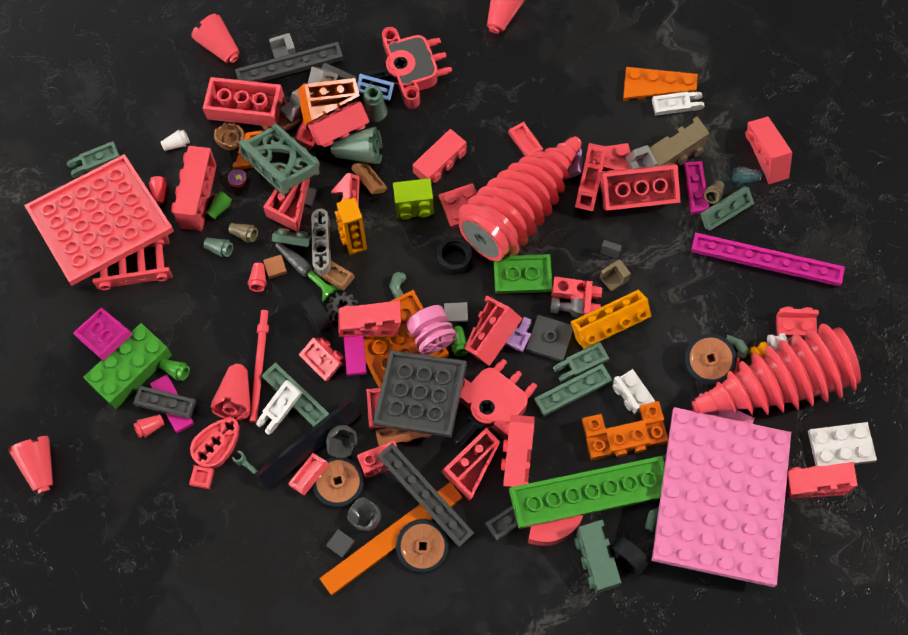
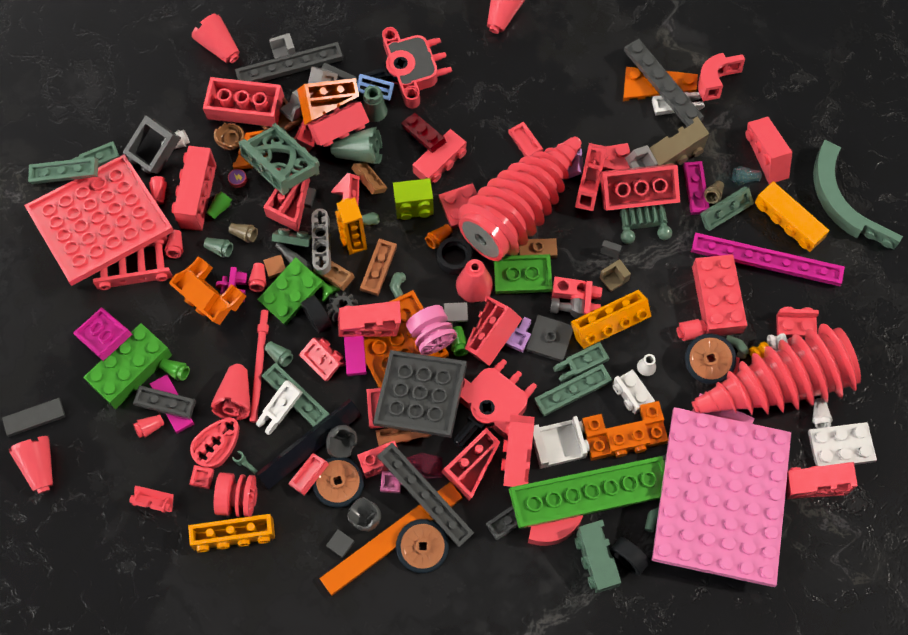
none -> dark grey tile [2,398,66,437]
none -> sand green plate [28,157,98,184]
none -> dark grey window [123,115,181,174]
none -> coral hinge [129,485,174,513]
none -> coral cone [164,230,184,259]
none -> orange bracket [169,257,246,325]
none -> light orange brick [188,514,275,552]
none -> coral wheel [214,472,257,517]
none -> dark pink hips [215,267,248,302]
none -> bright green plate [257,257,324,325]
none -> sand green cone [264,341,293,367]
none -> nougat plate [360,239,397,296]
none -> sand green arm [362,212,380,225]
none -> bright pink tile [380,471,401,493]
none -> dark red plate [401,113,447,153]
none -> clear pink slope [407,453,443,478]
none -> orange cone [425,224,453,249]
none -> coral cone [456,259,494,303]
none -> medium nougat plate [519,238,558,258]
none -> white panel [533,416,590,469]
none -> sand green gear [619,204,672,244]
none -> dark grey plate [624,39,704,127]
none -> white cone [637,354,656,376]
none -> coral brick [677,319,707,341]
none -> coral brick [692,254,747,336]
none -> coral arch [698,53,745,102]
none -> light orange brick [755,181,830,252]
none -> white cone [812,398,833,428]
none -> sand green arch [813,140,903,250]

